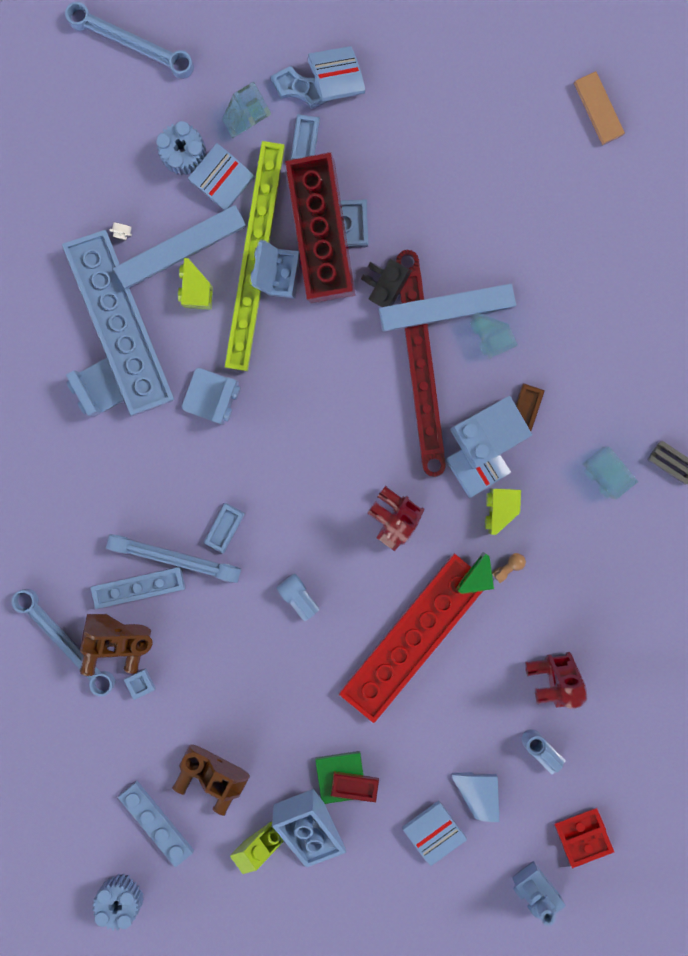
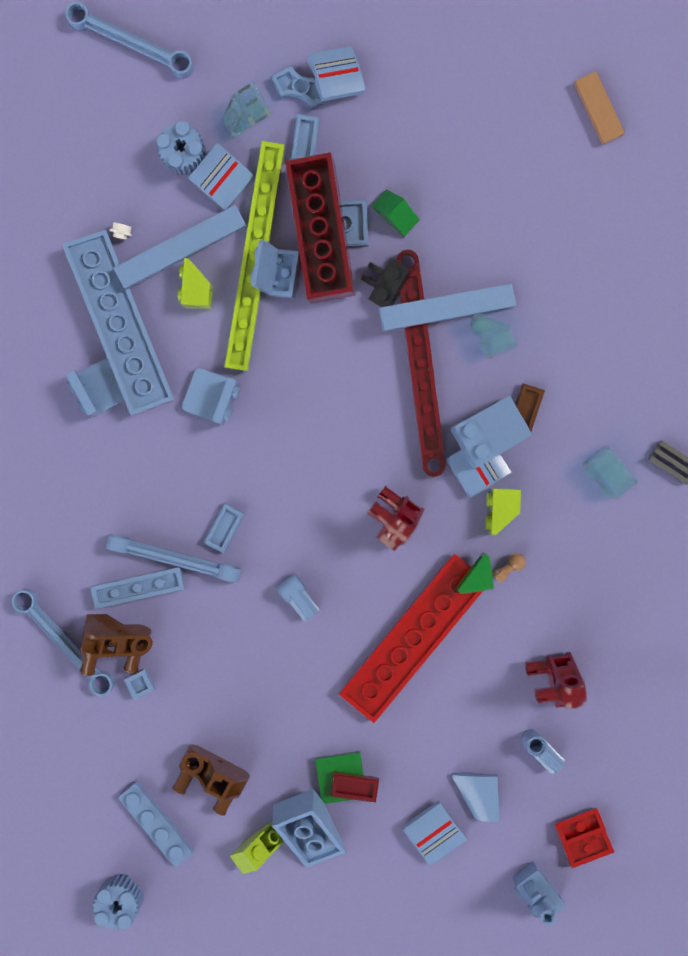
none -> green slope [371,189,420,237]

